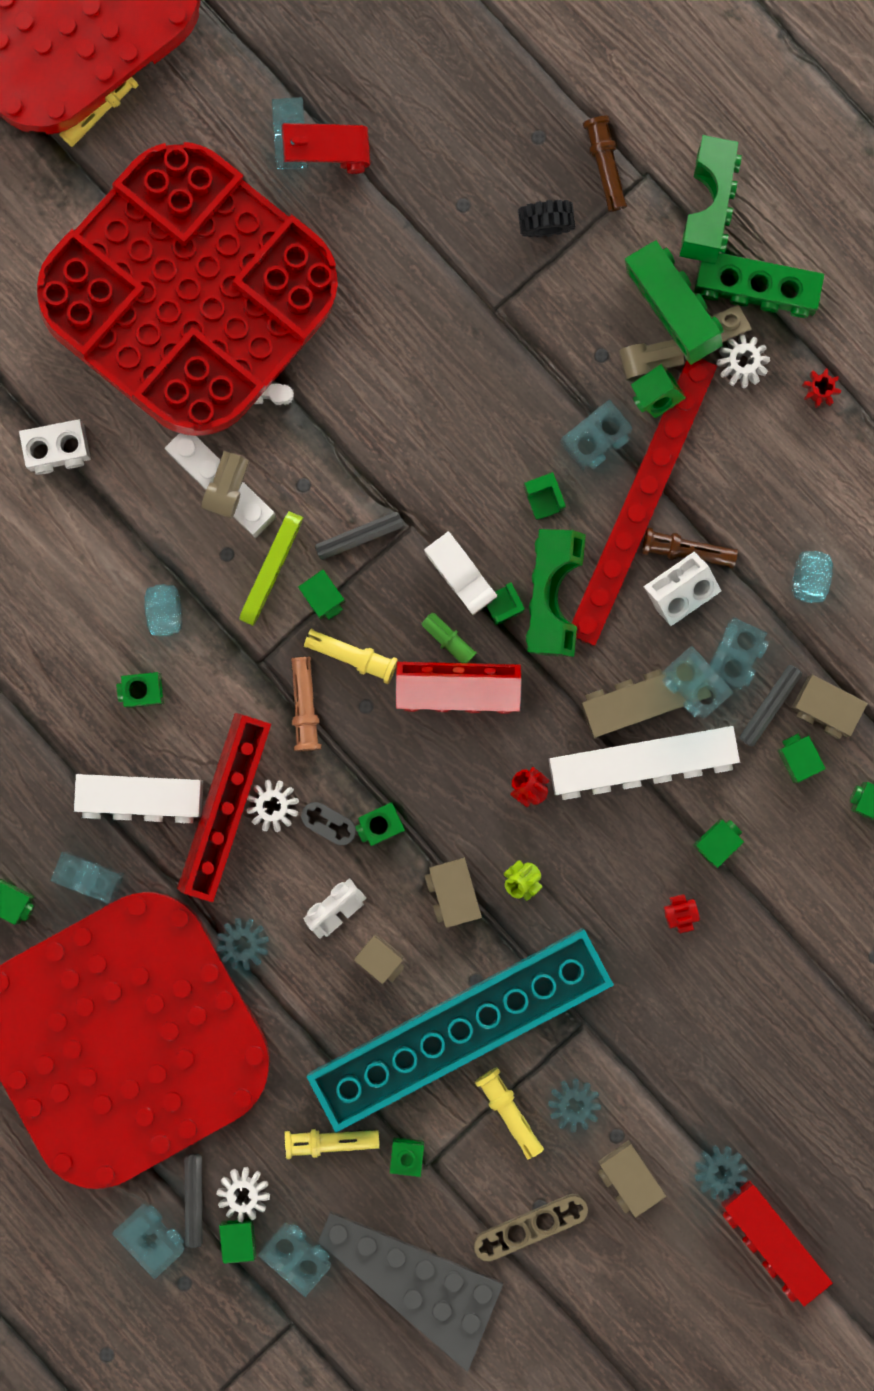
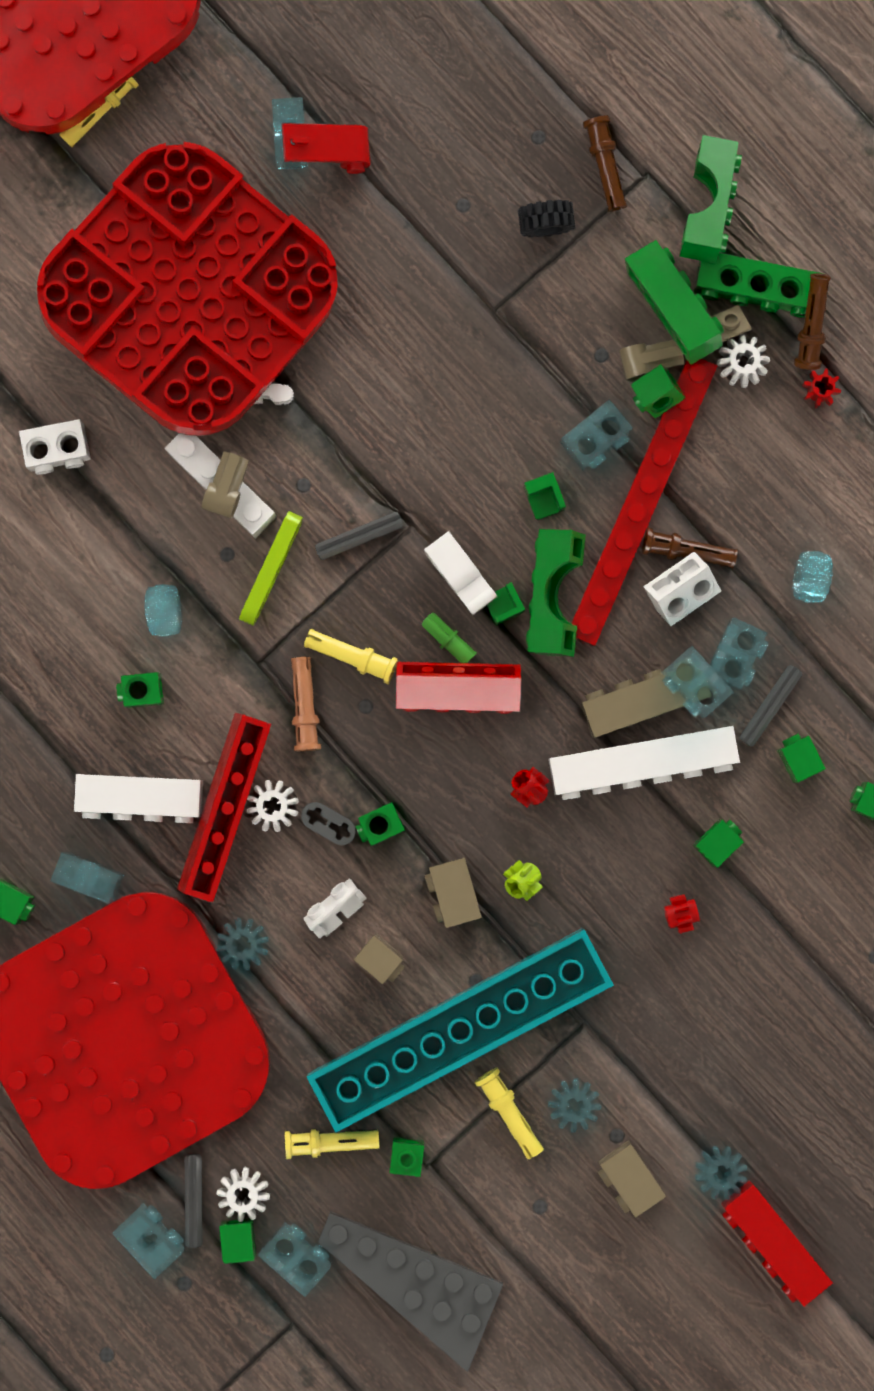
green brick [298,570,345,620] -> none
dark tan beam [474,1194,588,1262] -> none
dark tan brick [791,674,868,739] -> none
none -> reddish brown pin [794,273,831,370]

